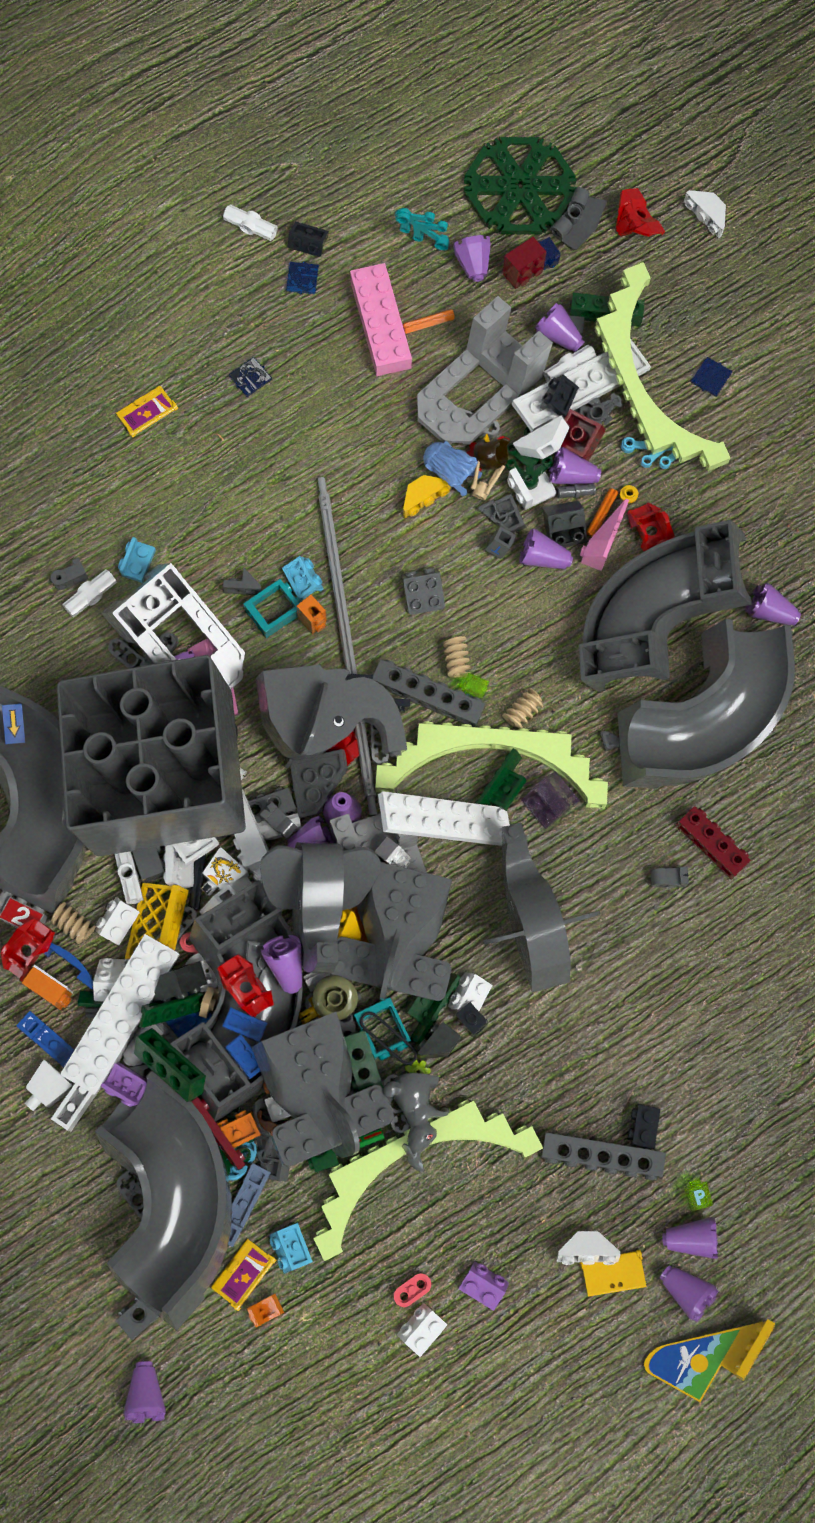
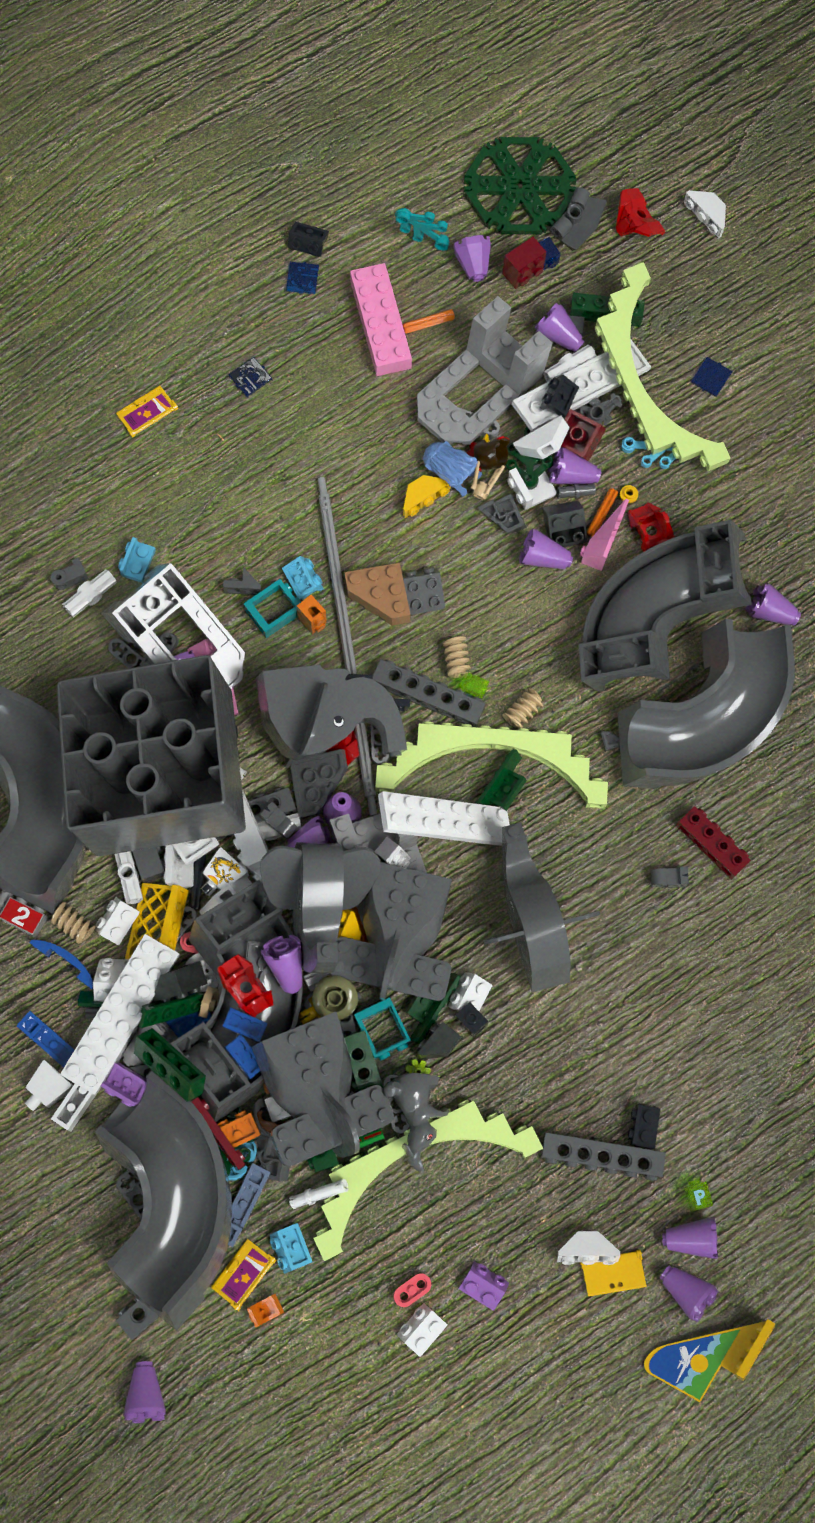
red piece [0,918,55,982] -> none
tile [2,703,25,744] -> none
orange piece [22,965,73,1010] -> none
white piece [223,205,278,241] -> none
black piece [360,1012,417,1065] -> none
dark grey brick [485,526,516,559] -> none
clear purple slope [521,771,580,829] -> none
none -> white pin [289,1179,348,1209]
none -> medium nougat brick [344,563,411,626]

